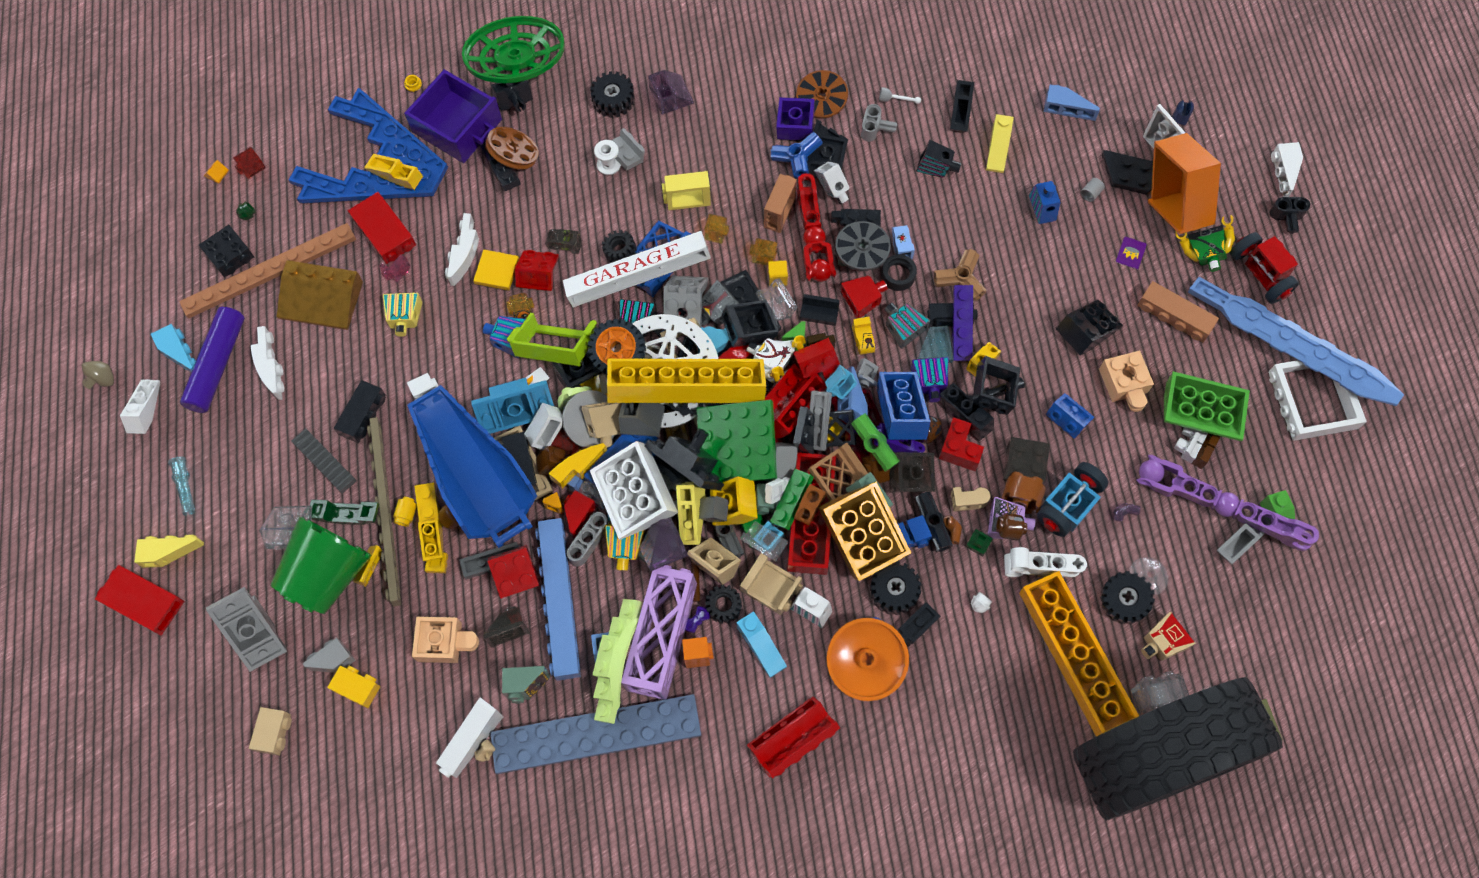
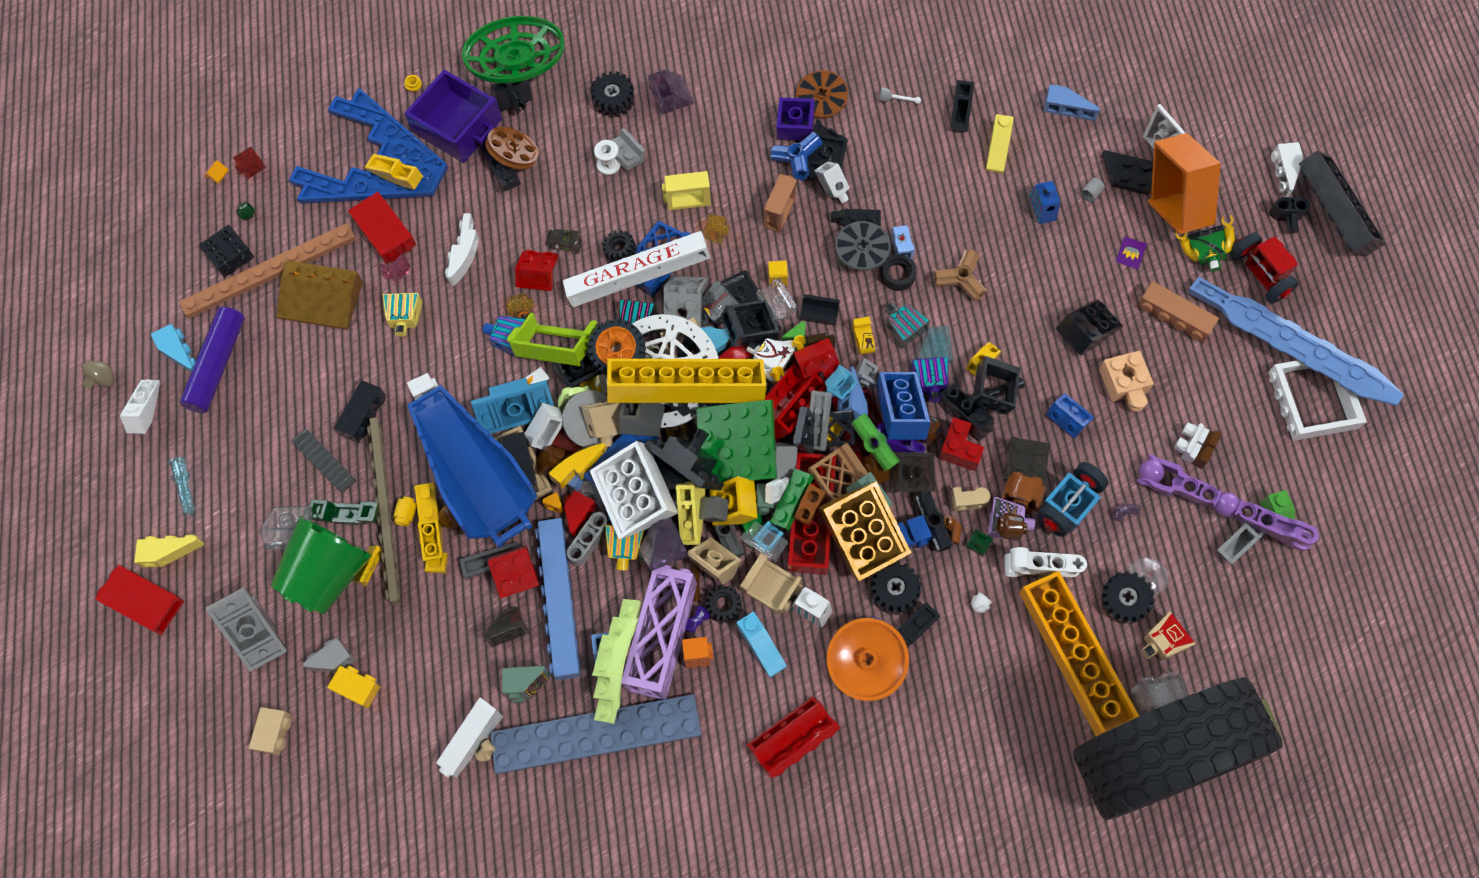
white slope [251,326,284,400] -> none
light nougat brick [412,617,479,663] -> none
yellow tile [473,249,519,291] -> none
clear yellow brick [749,238,778,266] -> none
red piece [797,173,836,282] -> none
red torso [840,276,888,319] -> none
light grey beam [861,104,897,142] -> none
black torso [916,140,961,178] -> none
black window [927,302,978,328] -> none
dark purple plate [952,285,973,361] -> none
bright green slope [1164,372,1250,441] -> none
dark blue piece [1172,100,1194,126] -> none
none -> black brick [1299,150,1387,256]

